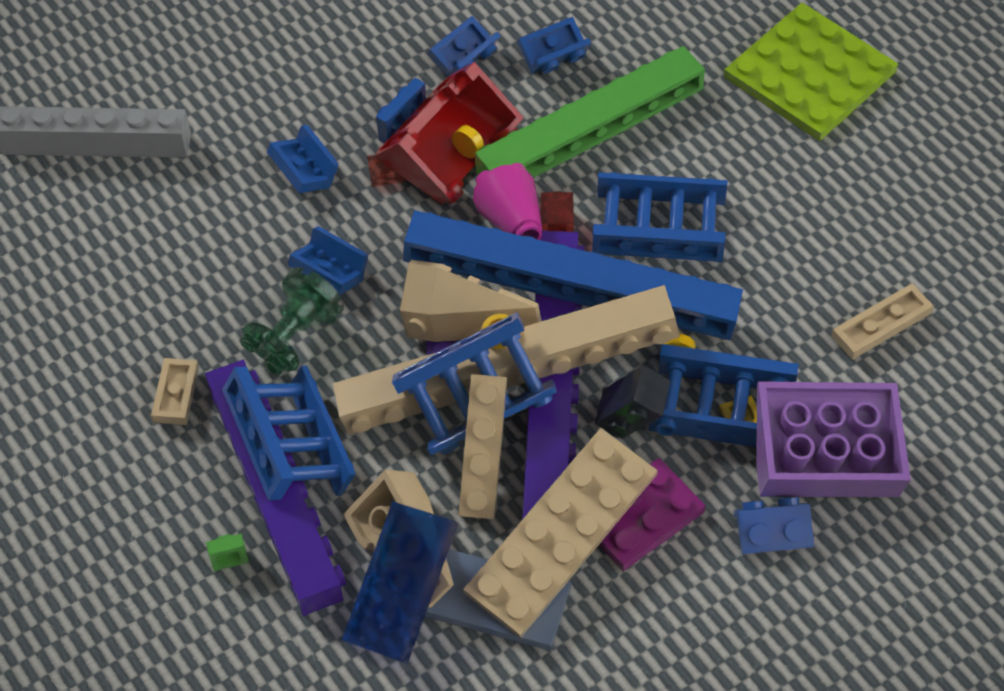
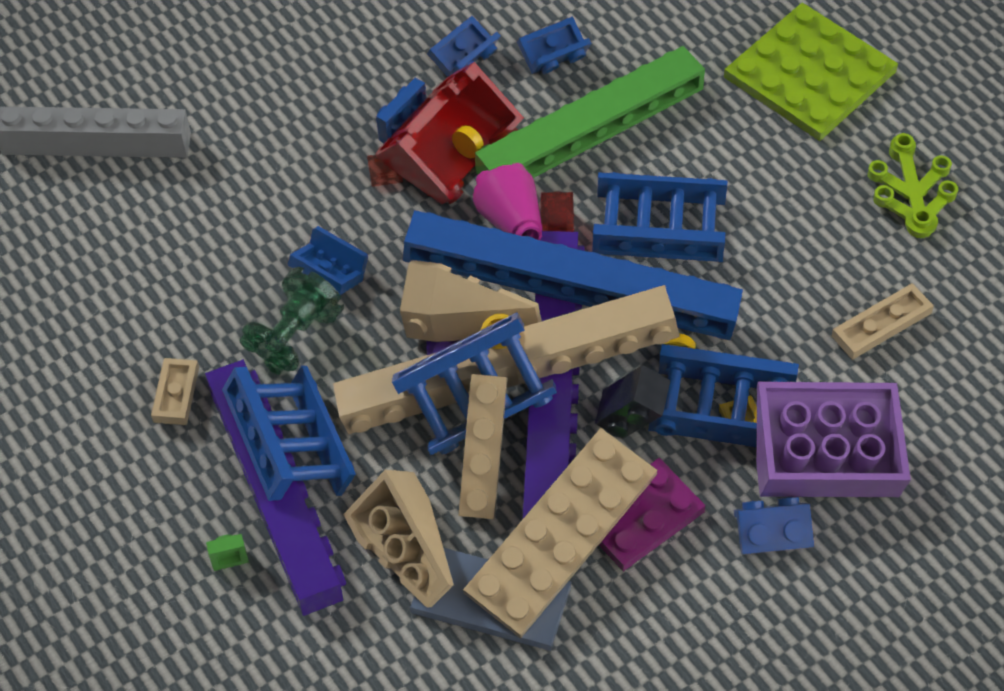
blue bracket [267,125,339,193] -> none
clear blue tile [342,501,459,664] -> none
none -> lime plant [867,133,958,238]

